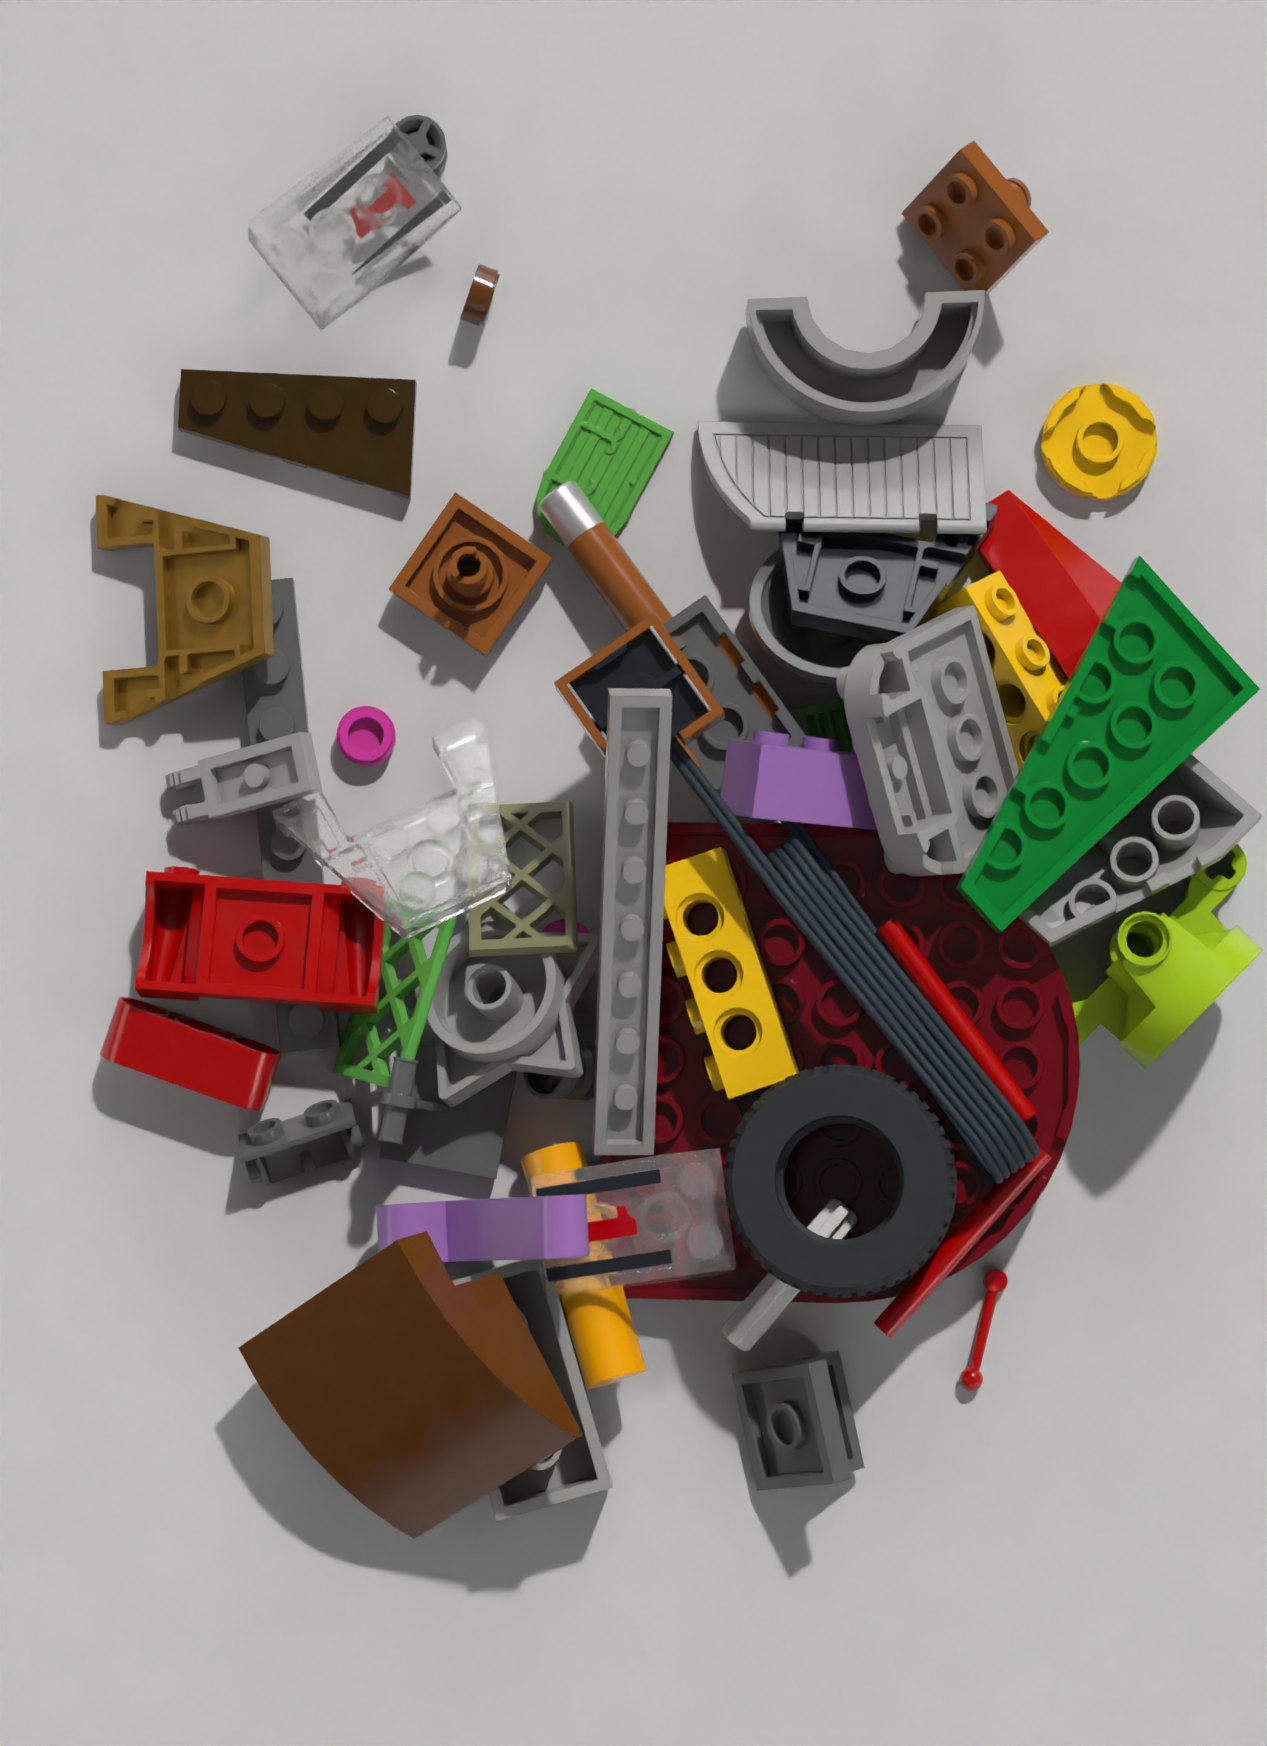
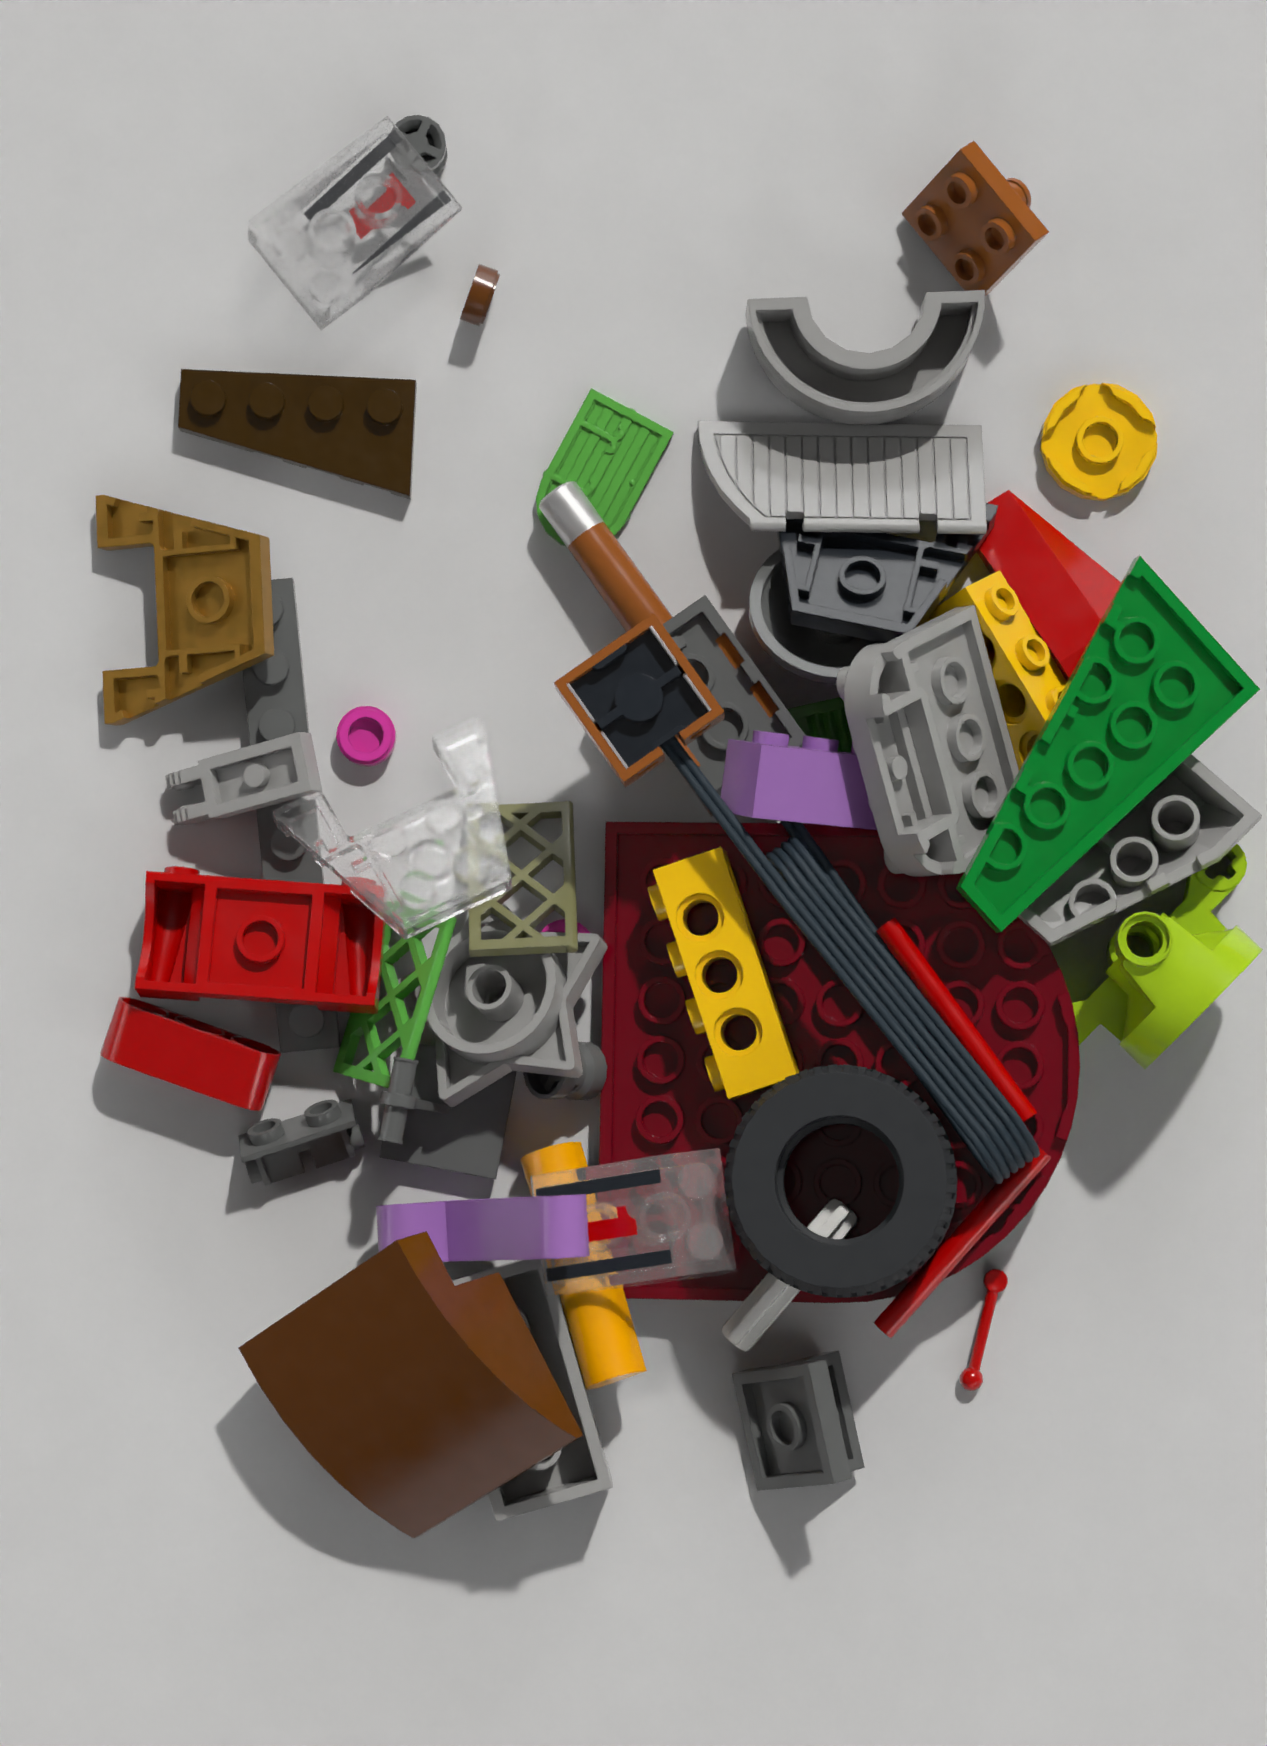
dark orange plate [389,492,553,658] -> none
light grey plate [592,688,672,1155] -> none

